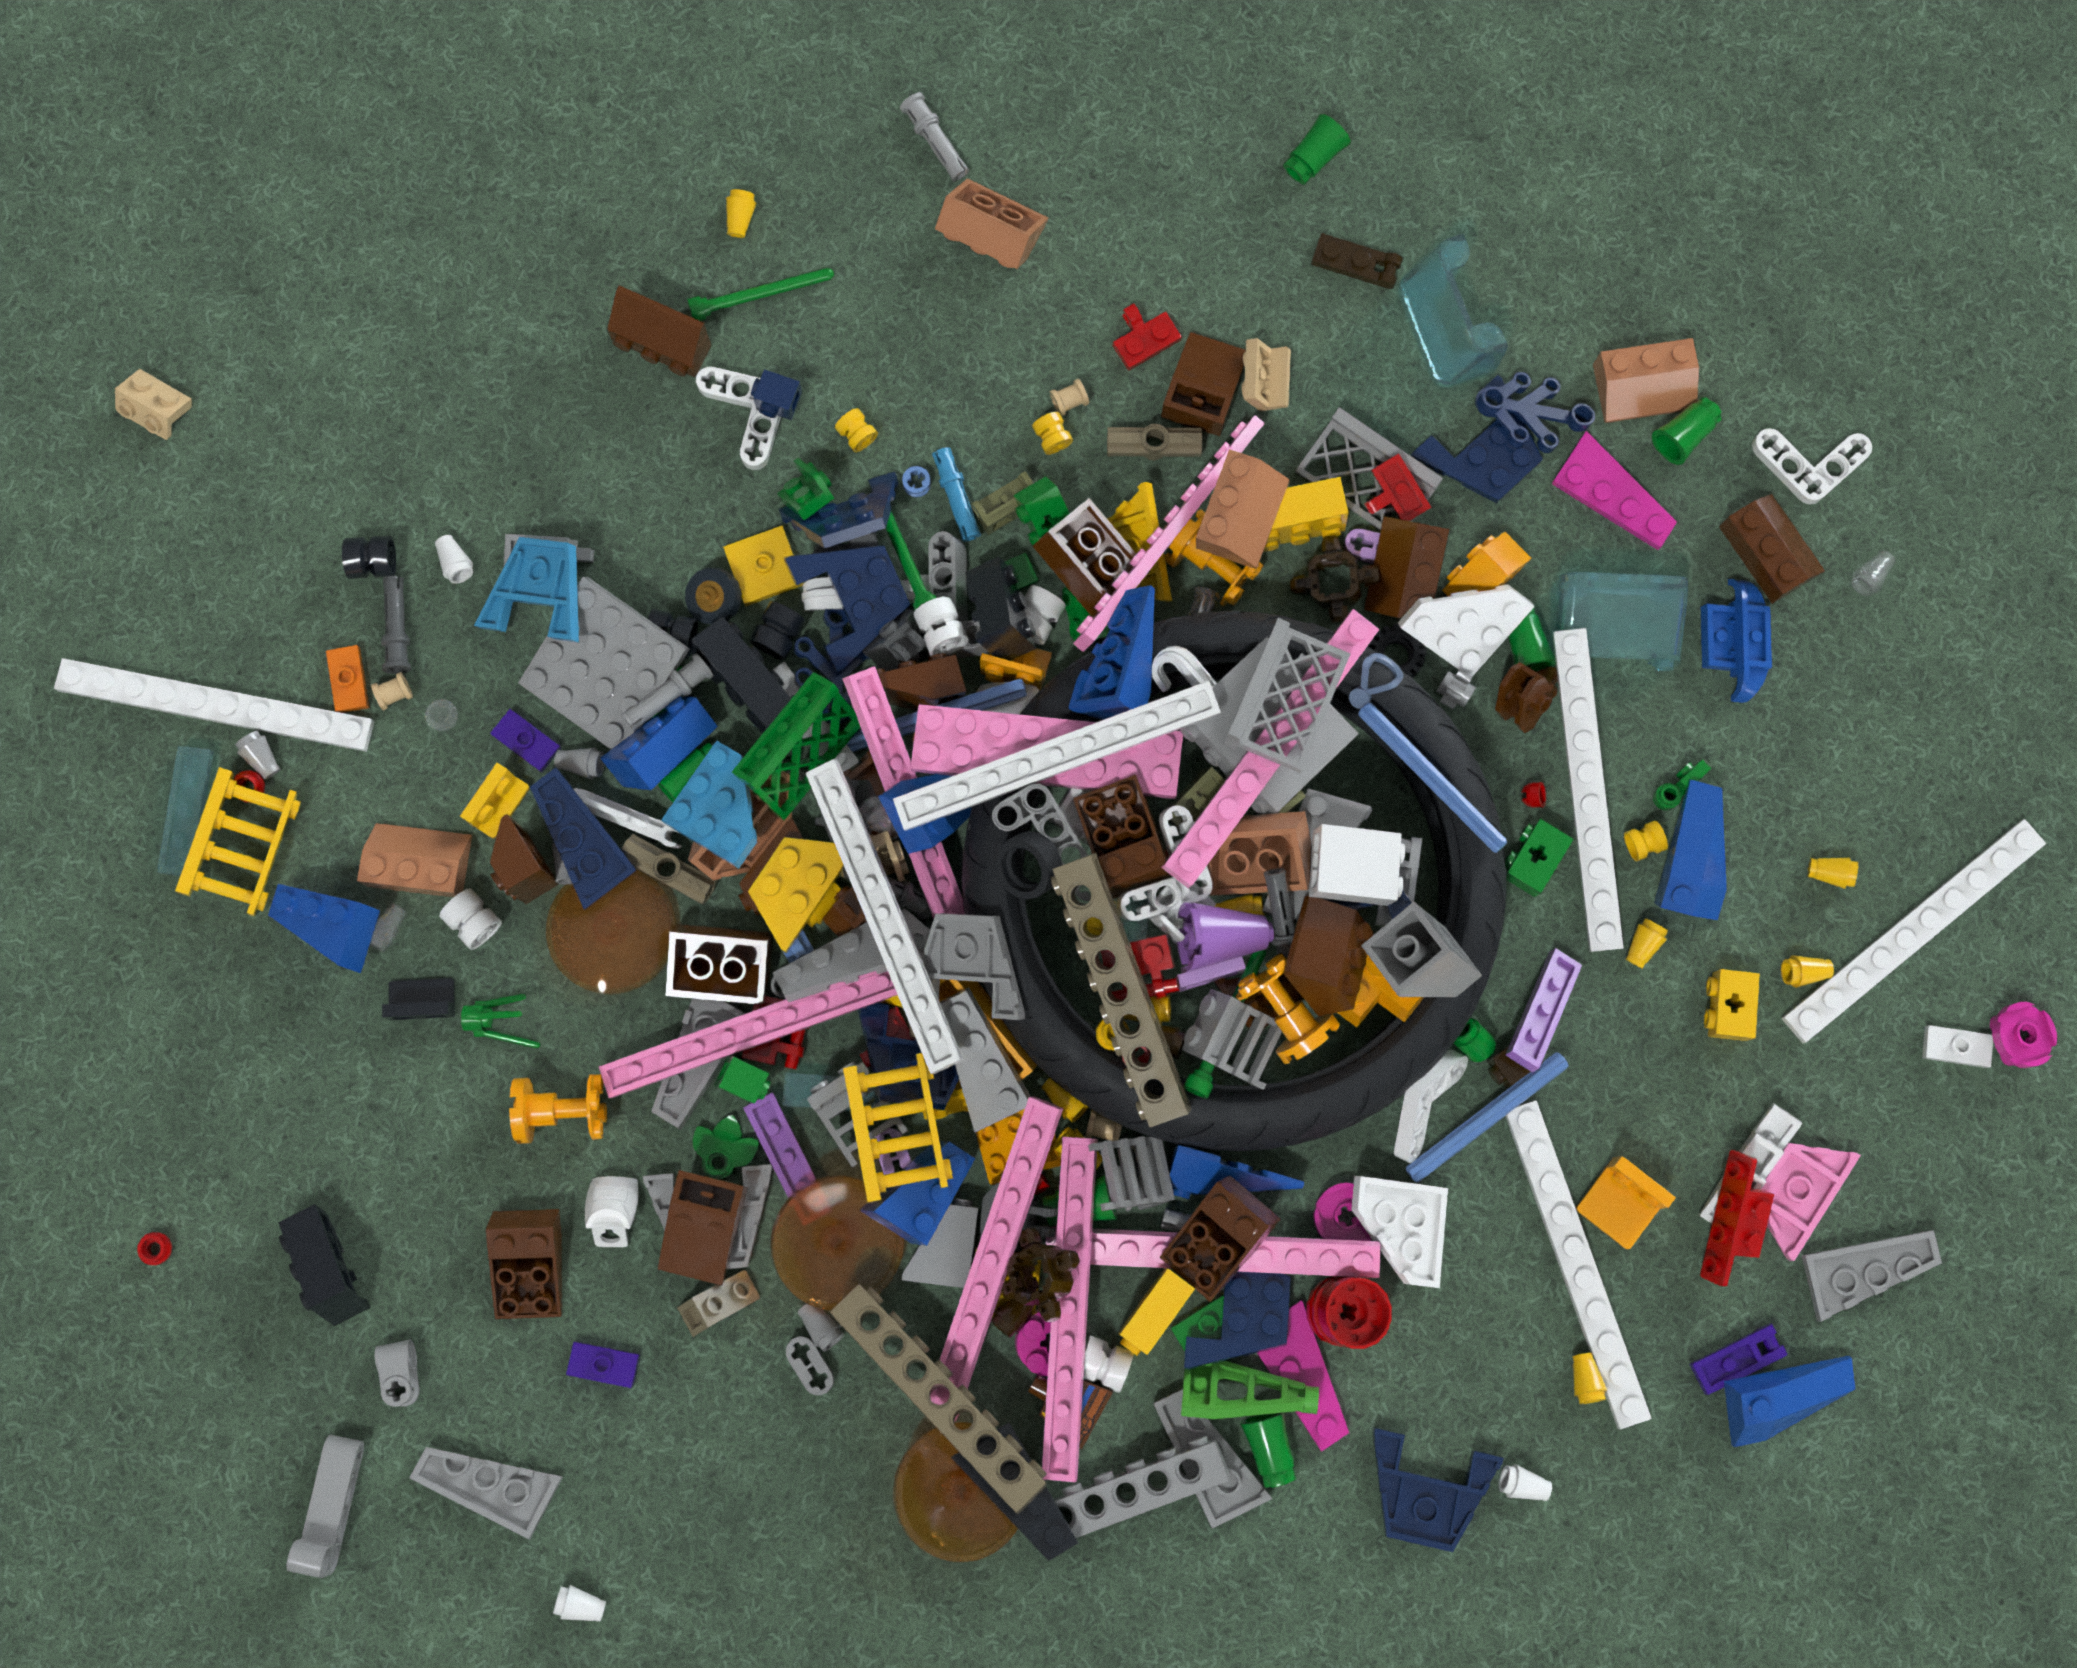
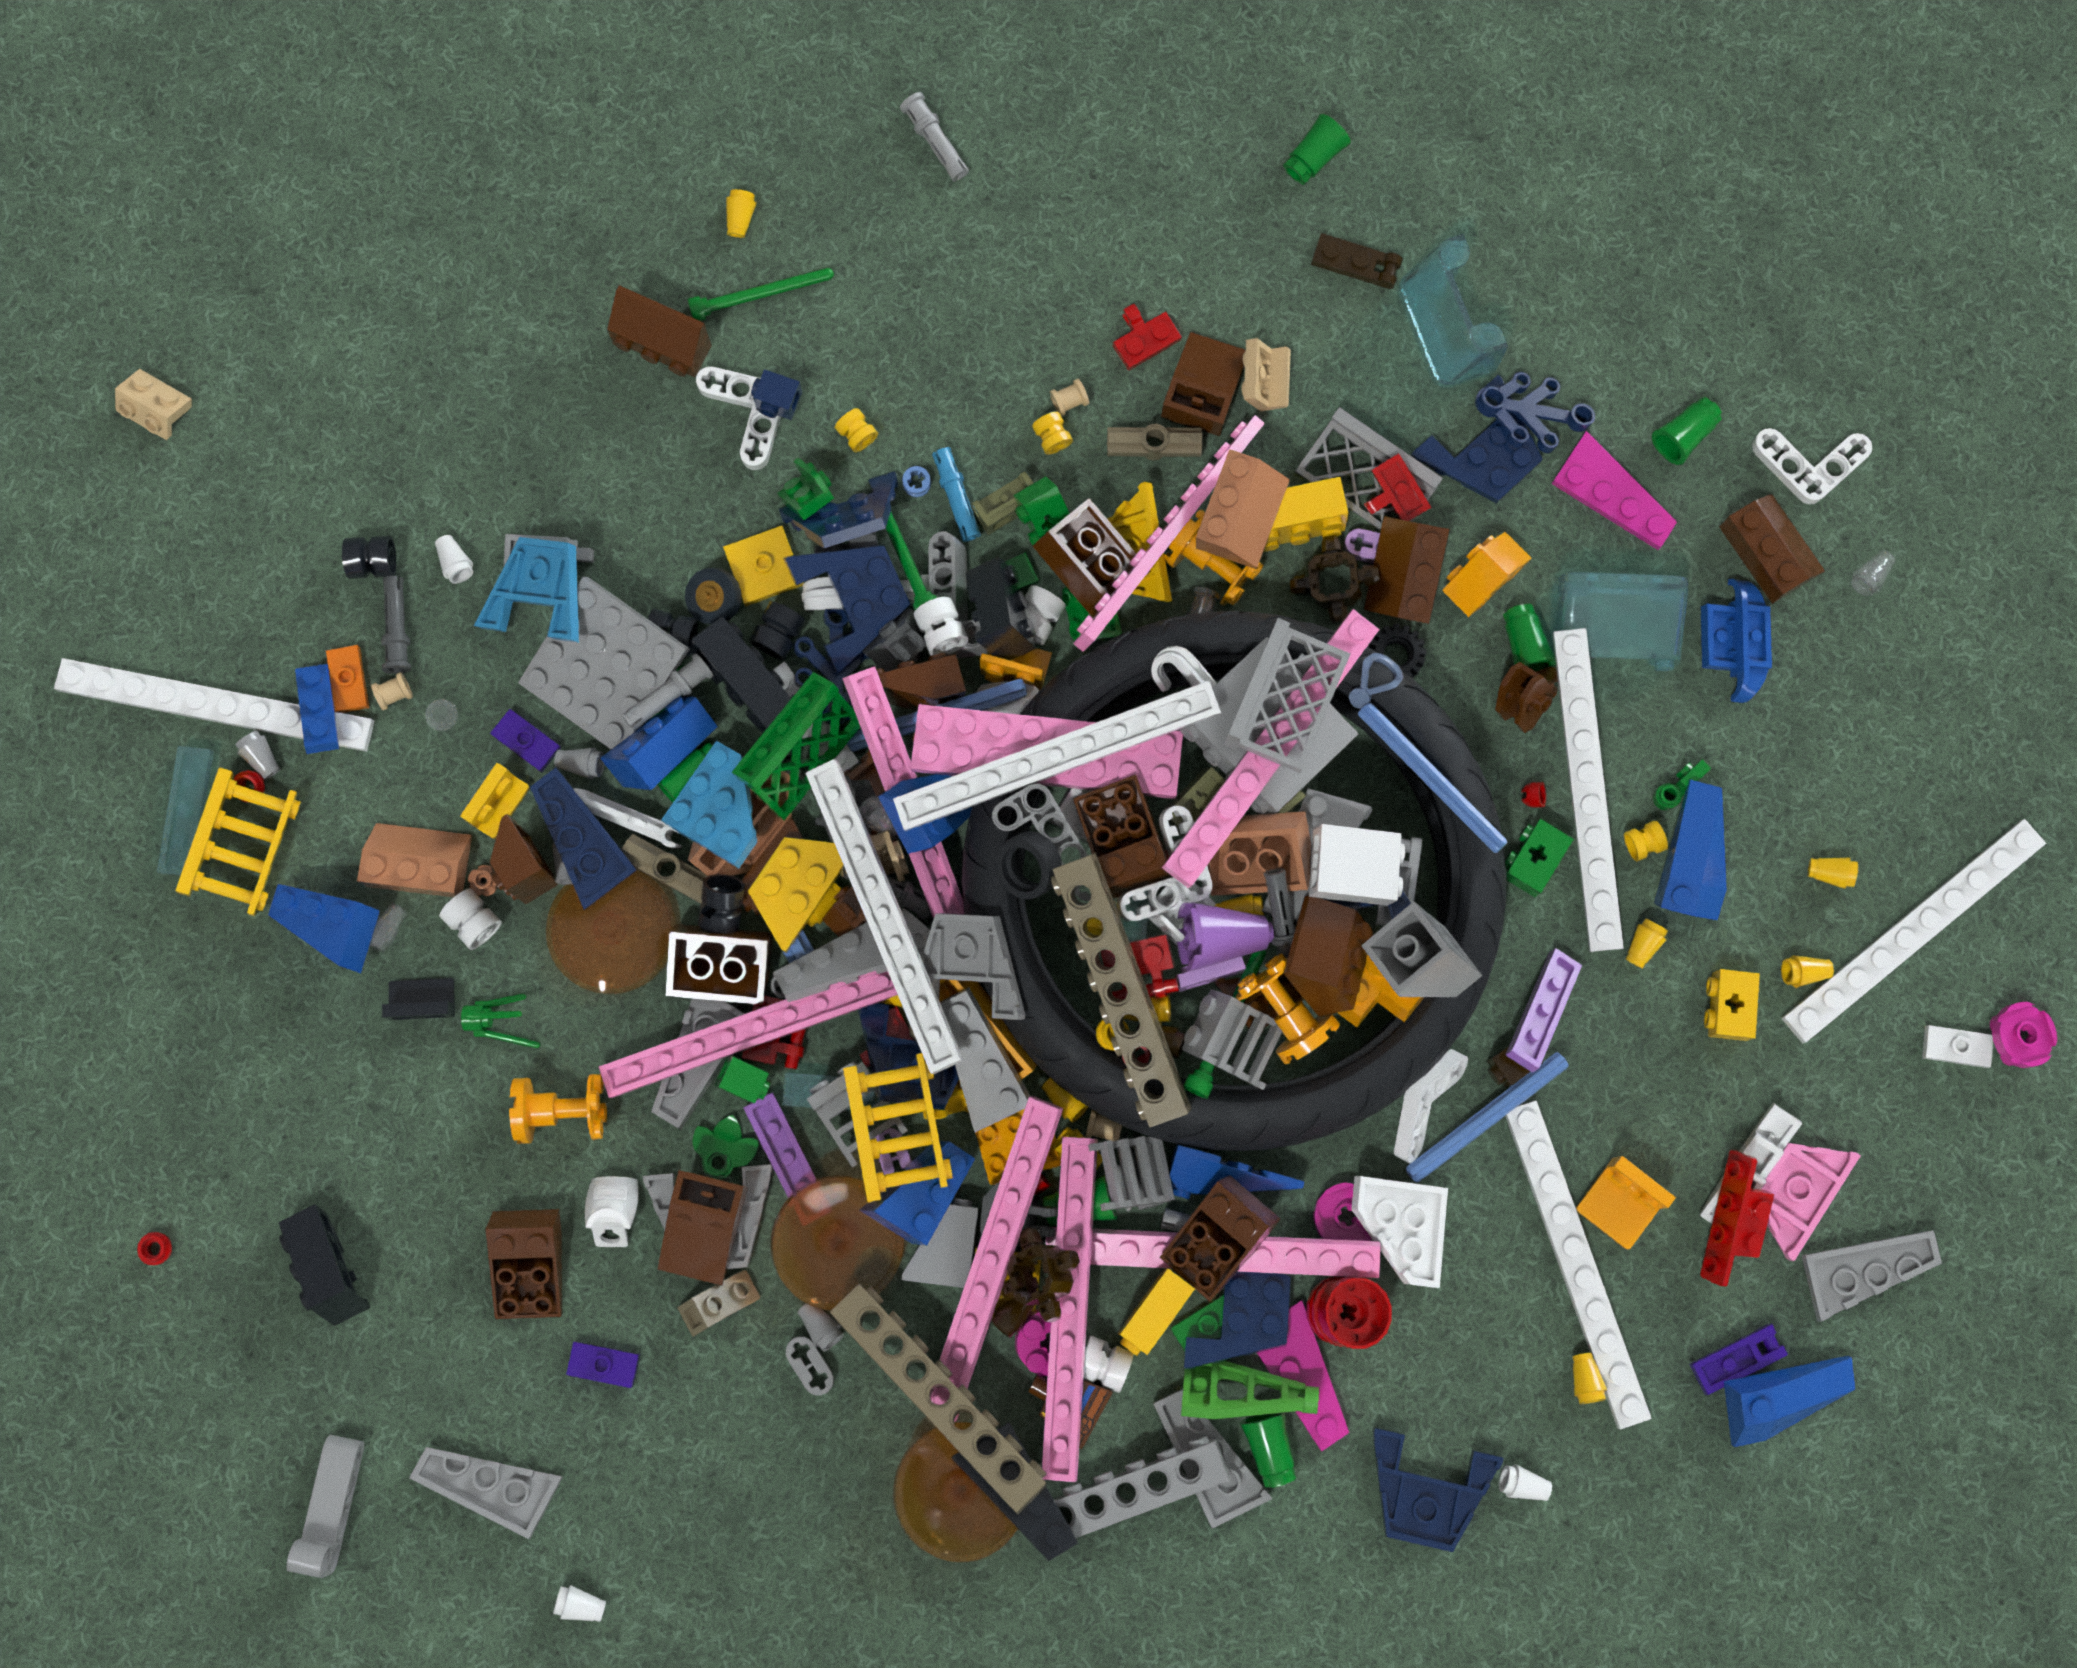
light grey piece [375,1339,420,1407] -> none
nougat slope [935,178,1049,269] -> none
blue wedge [1068,585,1155,720] -> none
white plate [1398,585,1535,676] -> none
light grey gear [1436,669,1476,709] -> none
green brick [1454,1018,1496,1062] -> none
nougat slope [1593,338,1699,423] -> none
none -> blue plate [295,664,340,754]
none -> nougat plate [468,865,497,896]
none -> black wheel [698,874,745,934]

